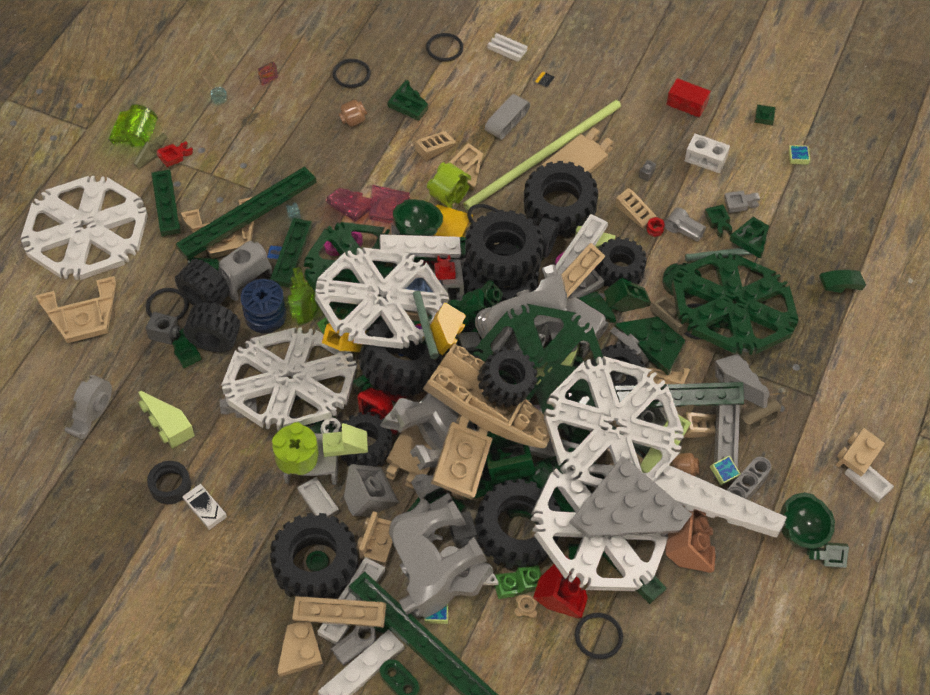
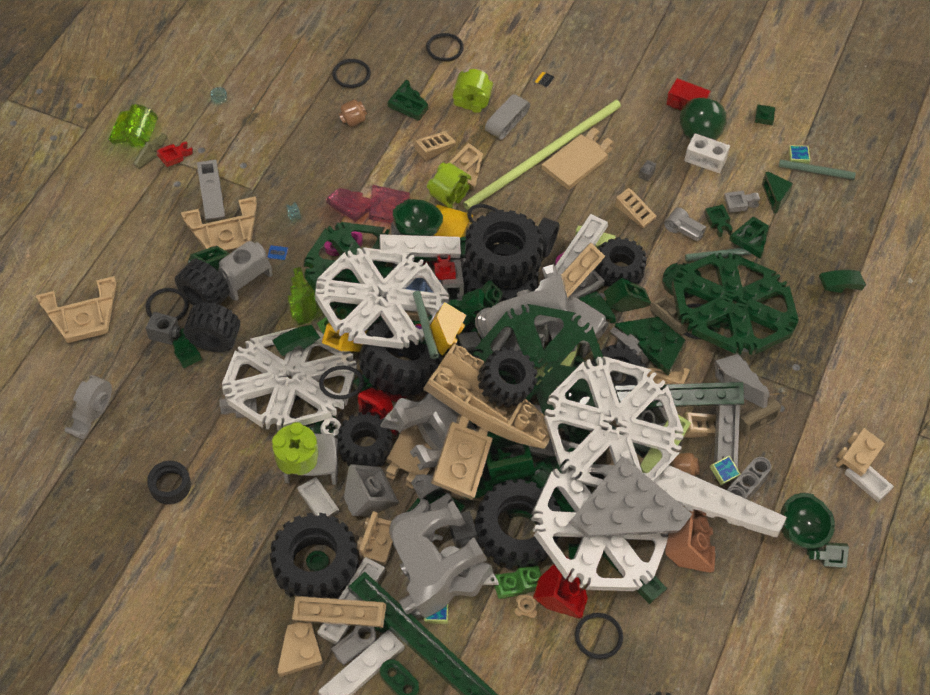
white plate [21,176,148,280] -> none
yellowish green slope [138,391,195,449] -> none
dark green plate [151,169,181,237] -> none
dark green plate [176,166,317,261] -> none
white tile [182,484,227,530] -> none
dark blue wheel [240,279,287,334] -> none
tile [258,62,278,85] -> none
dark green plate [270,218,312,288] -> none
yellowish green slope [323,424,368,457] -> none
white tile [487,33,527,62] -> none
black tyre [524,161,598,237] -> none
red bush [646,217,665,237] -> none
none -> dark green slope [190,245,230,271]
none -> light grey slope [197,160,225,221]
none -> dark green slope [272,325,320,356]
none -> black tyre [319,365,364,399]
none -> lime brick [453,69,493,113]
none -> dark green cylinder [680,98,727,140]
none -> dark green slope [762,172,793,213]
none -> sand green piece [779,159,856,180]

